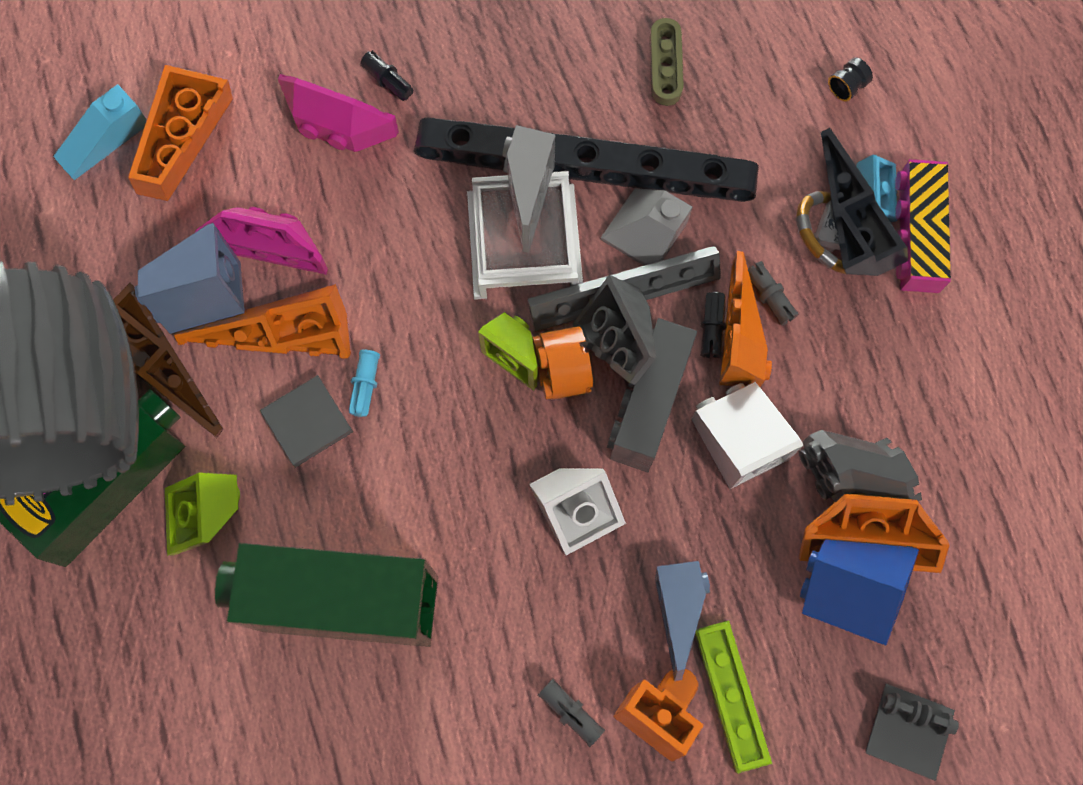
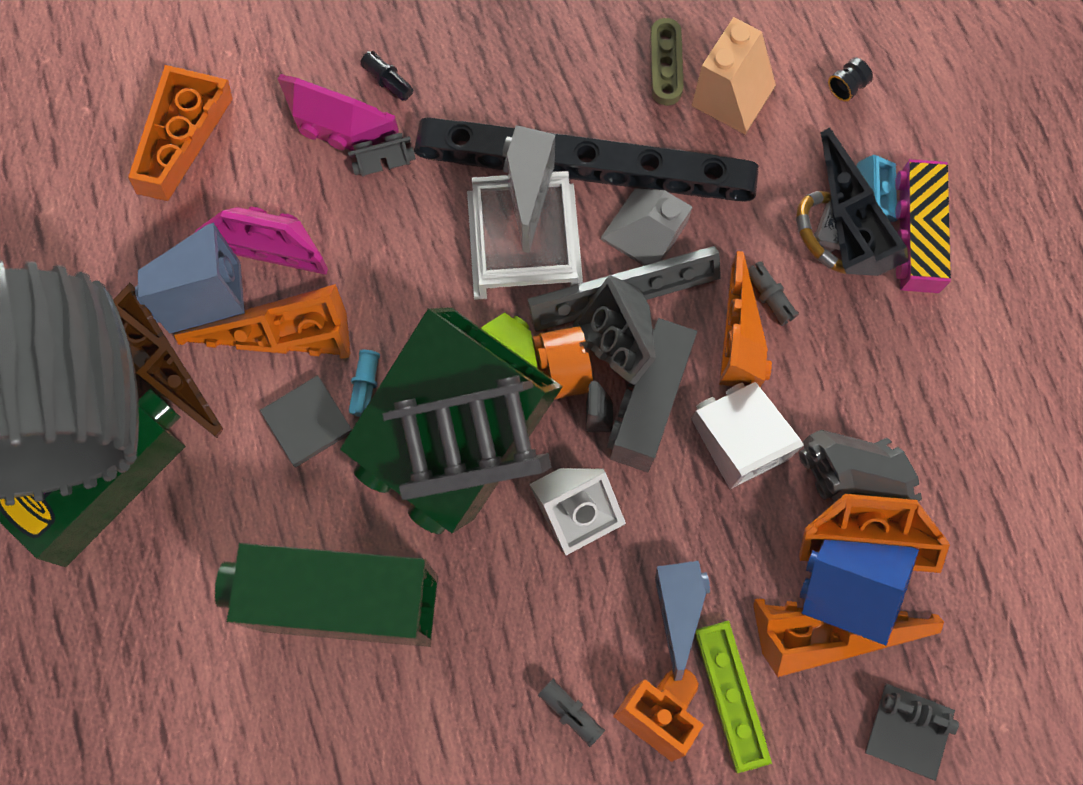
medium azure slope [53,84,147,180] -> none
lime slope [165,472,240,556] -> none
black axle [700,291,727,358] -> none
none -> dark green brick [340,307,563,534]
none -> dark grey hinge [348,133,416,177]
none -> flat silver fence [383,376,551,500]
none -> dark grey slope [586,381,613,433]
none -> light nougat slope [692,17,776,134]
none -> orange wedge [753,599,944,677]

